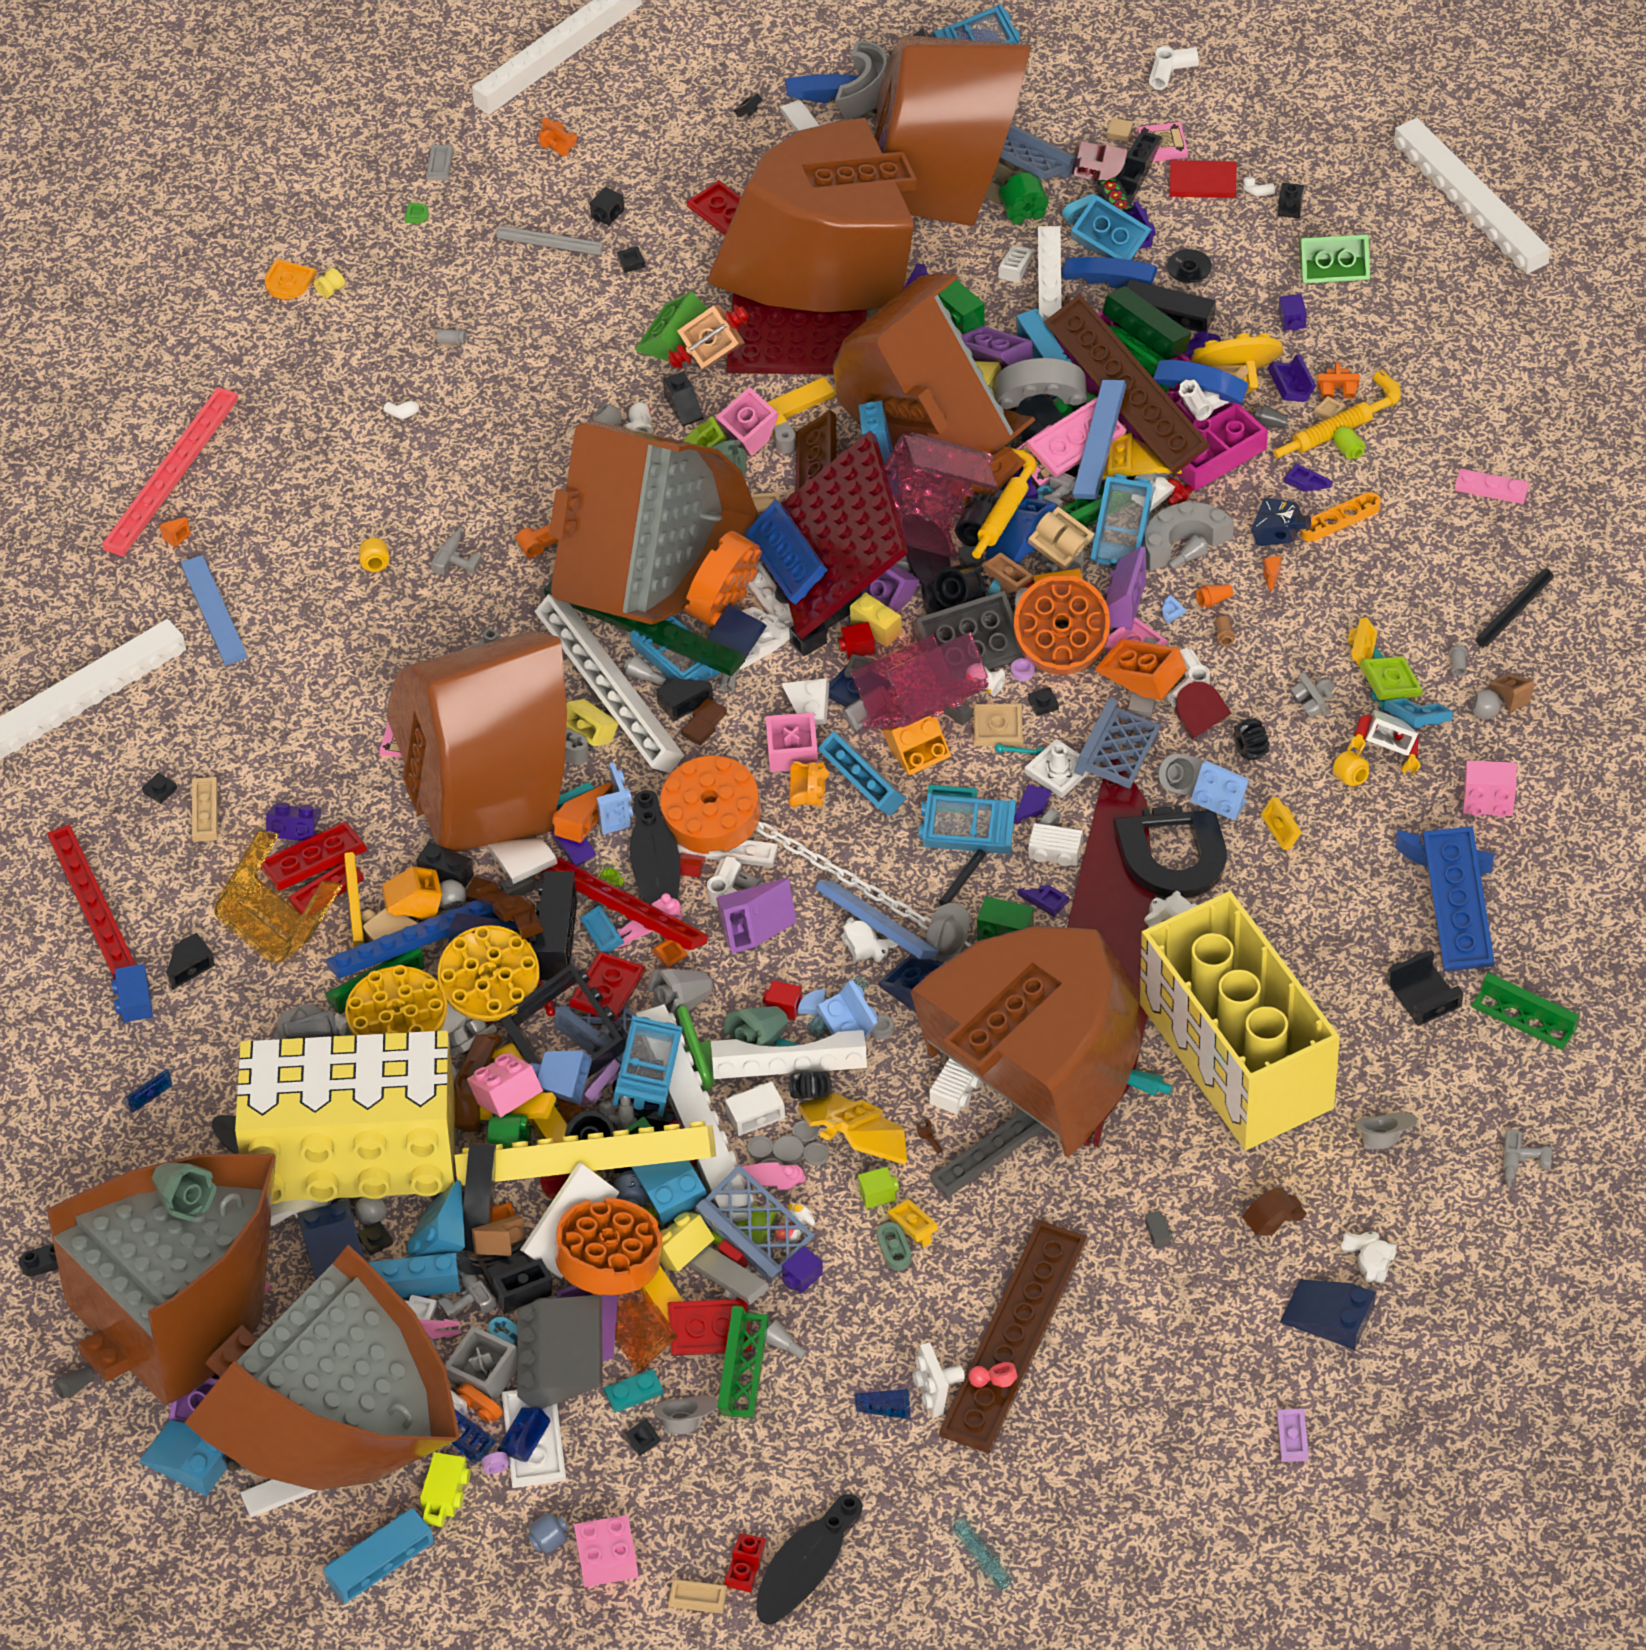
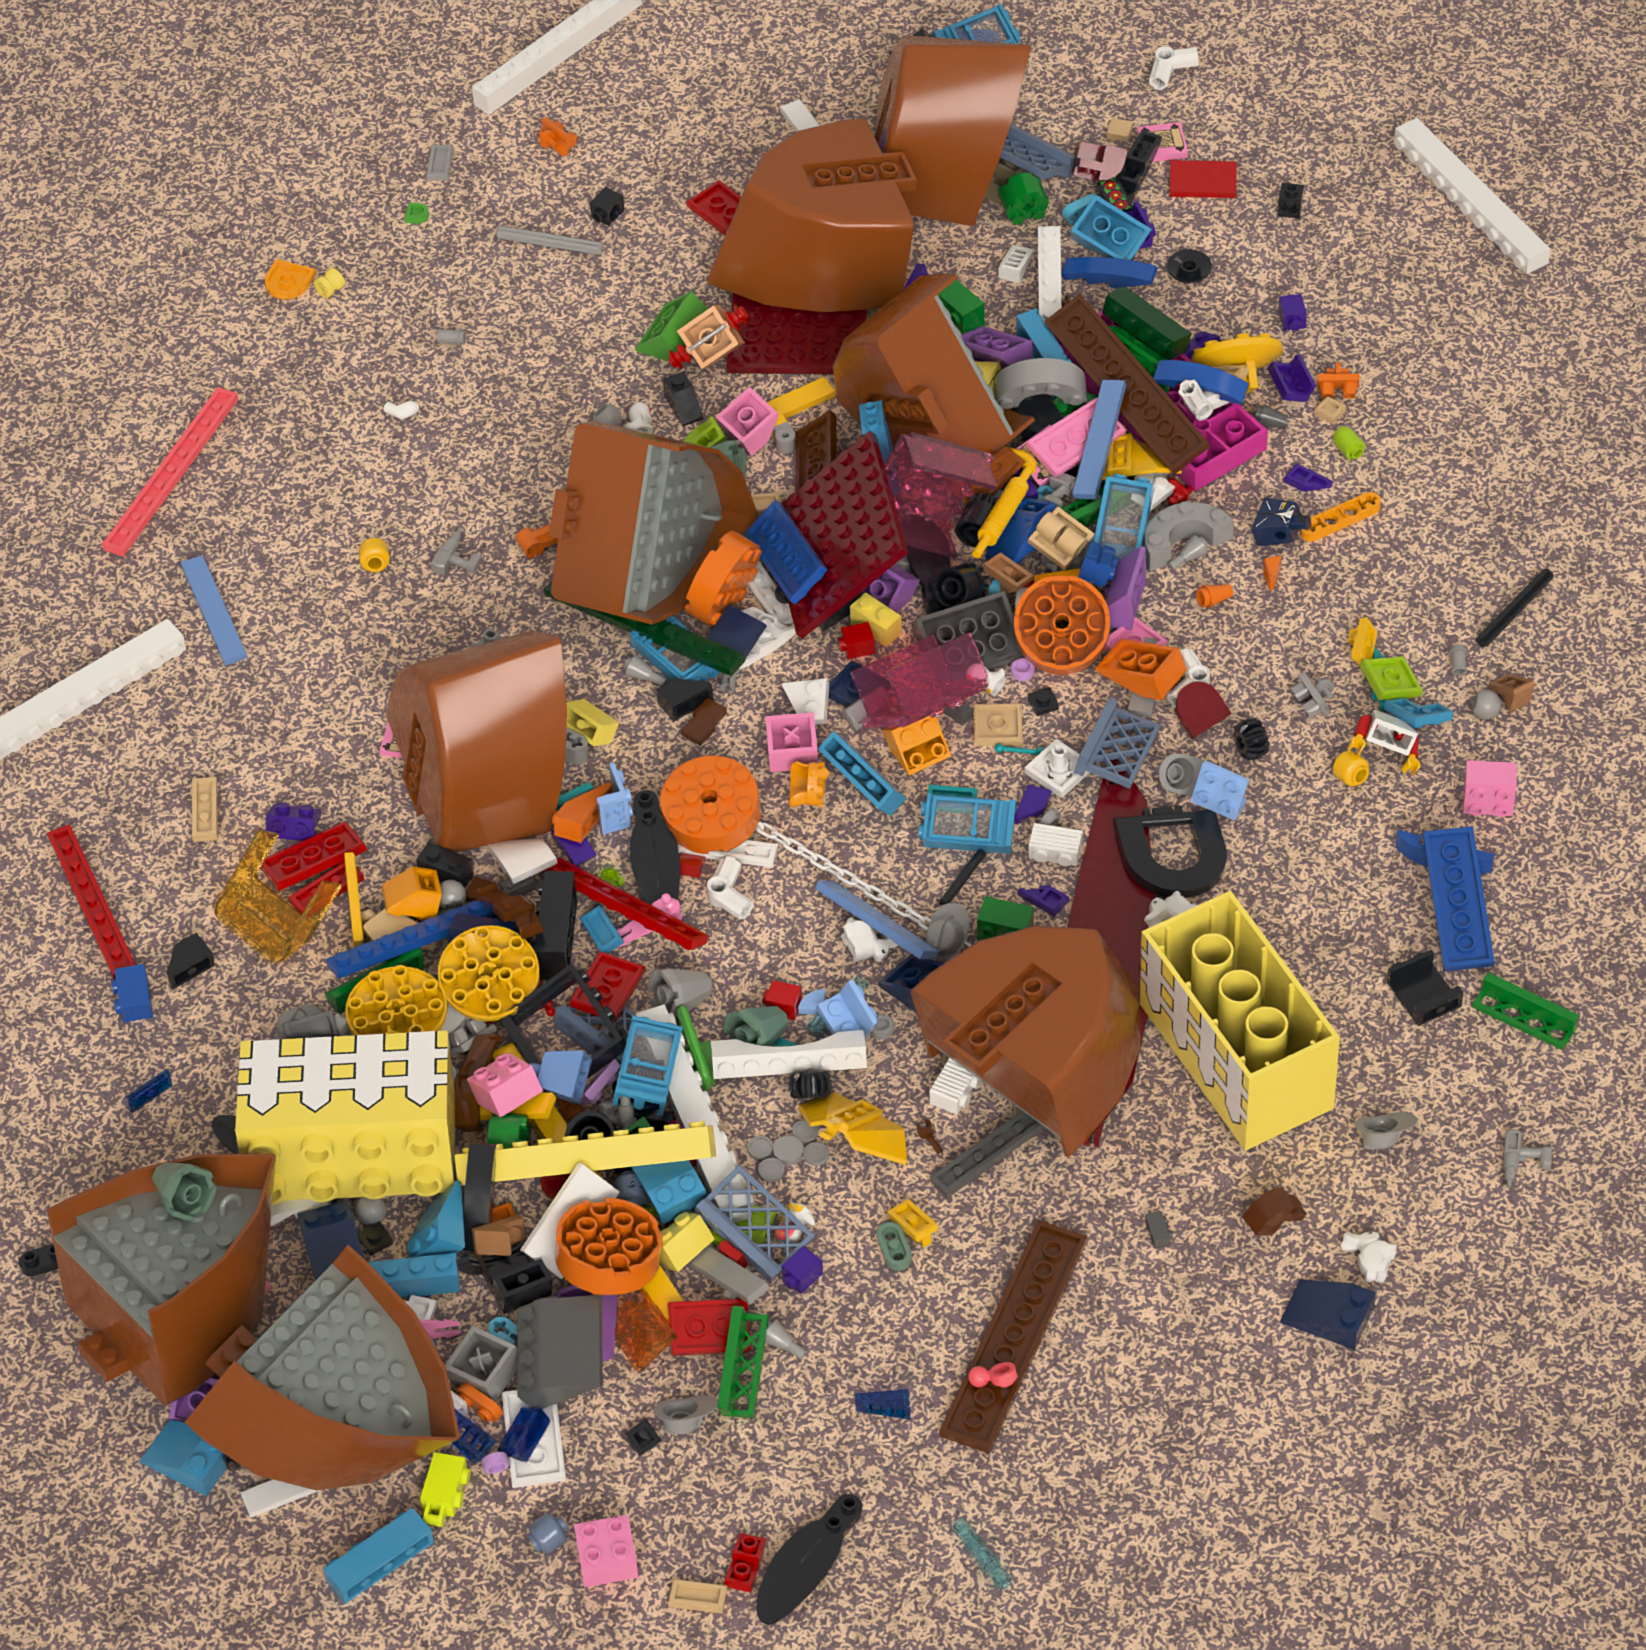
dark grey cone [53,1366,95,1399] -> none
black plate [142,773,177,804] -> none
orange slope [160,517,191,547] -> none
light grey piece [437,1270,496,1320] -> none
white brick [534,594,685,773] -> none
teal plate [604,1369,664,1413] -> none
black plate [617,246,645,273] -> none
orange slope [651,940,688,968] -> none
medium lavender slope [716,877,797,953] -> none
white brick [725,1081,785,1136] -> none
black plate [733,93,763,117] -> none
light grey pin [735,871,766,889] -> none
bright pink piece [735,1163,806,1190] -> none
blue slope [785,74,859,103] -> none
black brick [789,623,828,657] -> none
light grey brick [835,41,889,119] -> none
dark grey tile [844,654,875,678] -> none
lime brick [858,1167,899,1209] -> none
white plate [912,1343,965,1418] -> none
dark grey tile [958,546,983,568] -> none
black brick [1126,280,1216,332] -> none
teal bar [1127,1069,1173,1096] -> none
light blue tile [1162,595,1186,624] -> none
medium nougat pin [1215,616,1235,646] -> none
white arm [1243,177,1275,197] -> none
yellow hinge [1260,797,1302,850] -> none
yellow piece [1273,370,1401,459] -> none
lavender plate [1277,1409,1309,1462] -> none
bright green slope [1298,234,1370,283] -> none
bright pink plate [1455,468,1529,504] -> none
none -> blue brick [1078,541,1119,587]

